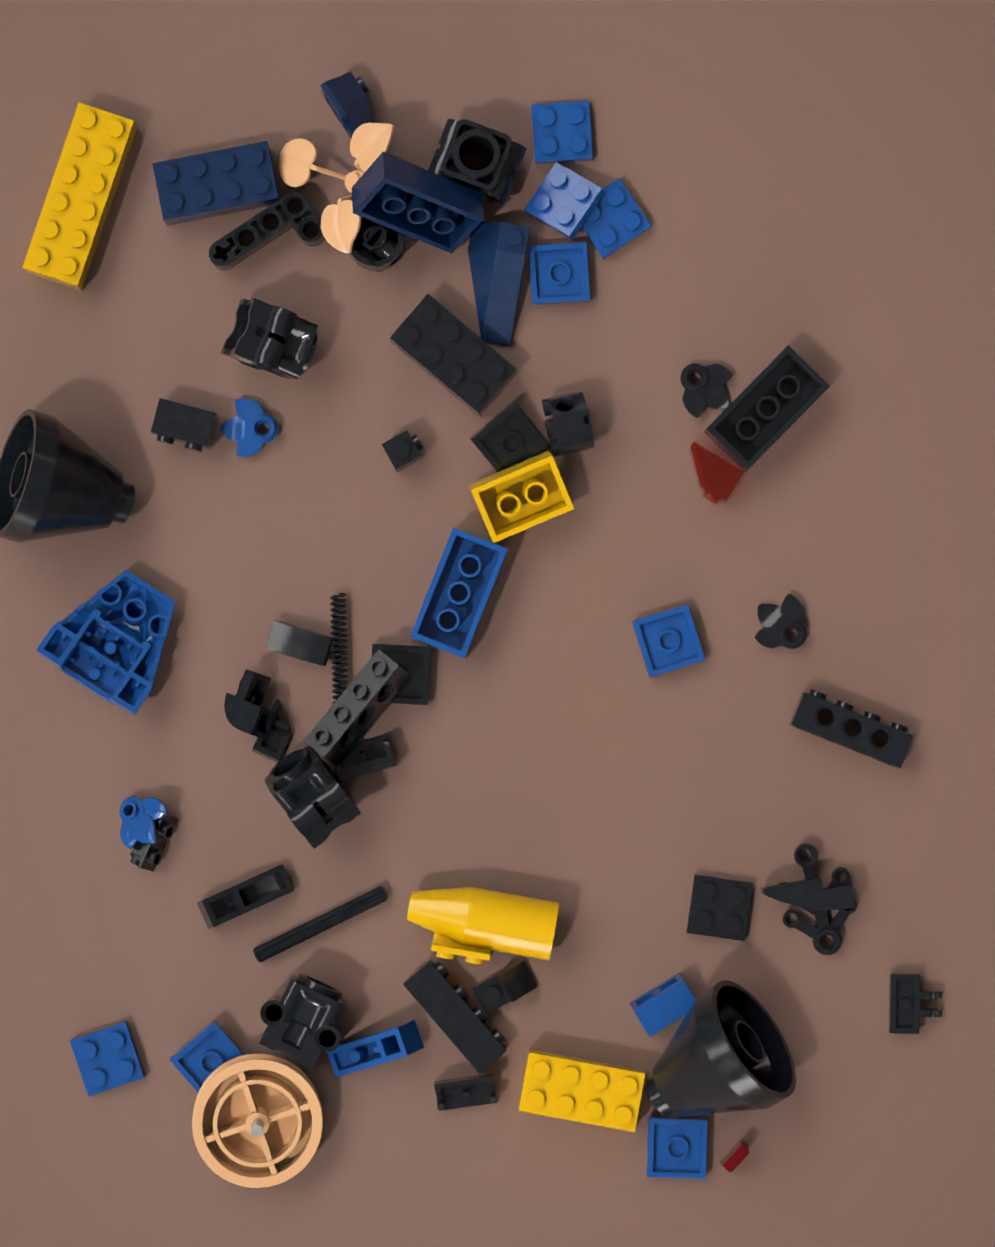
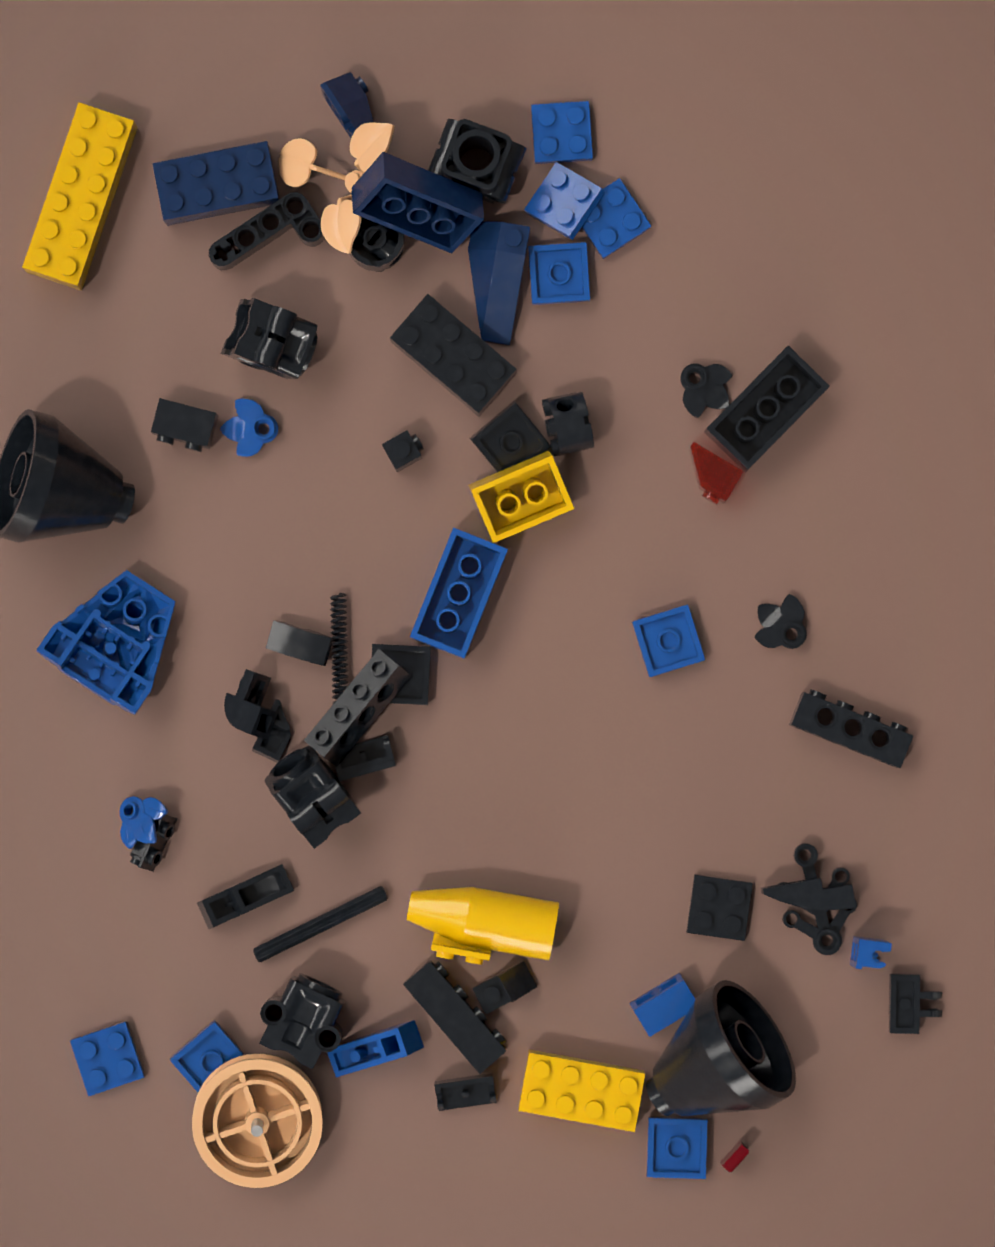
none -> blue hinge [850,936,892,969]

